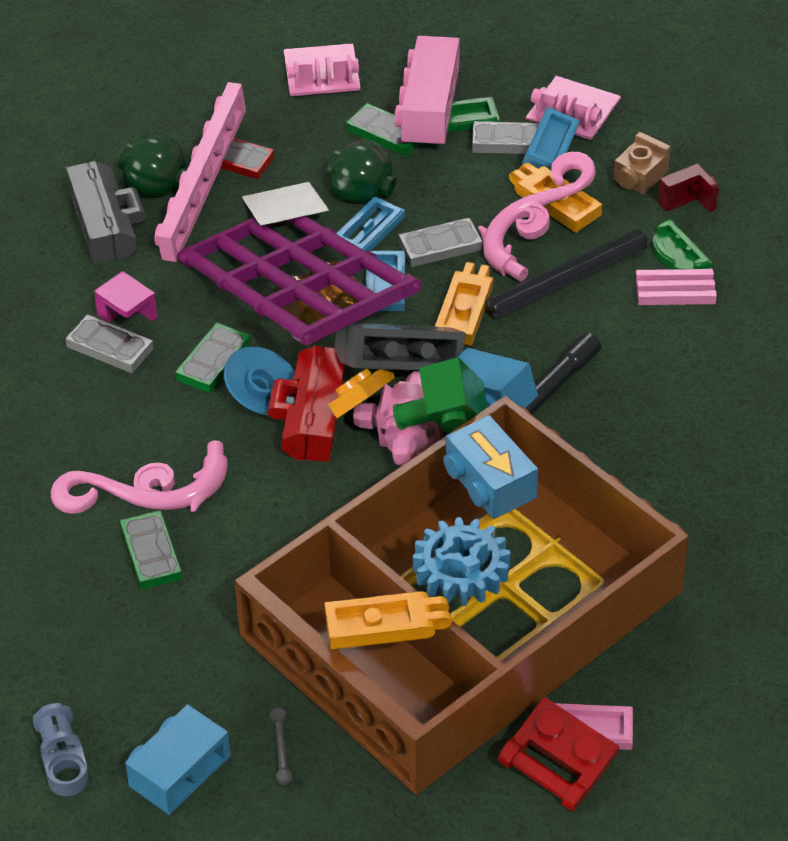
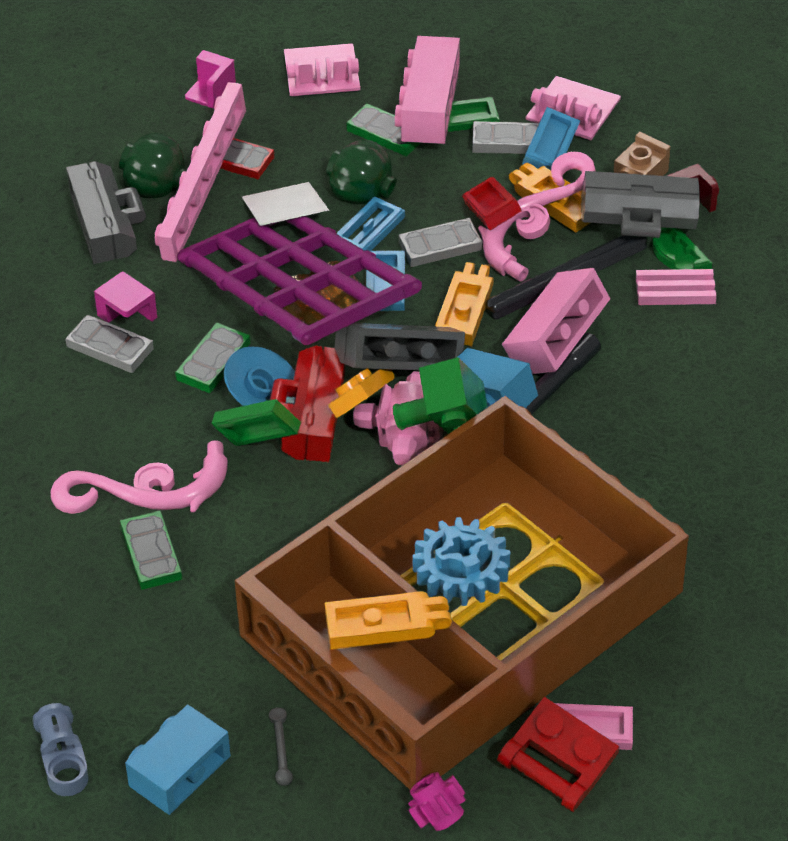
dark azure brick [443,415,538,519] -> none
none -> dark pink panel [185,50,236,109]
none -> green tile [211,399,301,446]
none -> dark pink gear [408,772,466,831]
none -> red tile [462,177,522,230]
none -> bright pink brick [502,268,610,374]
none -> dark grey piece [581,171,700,238]

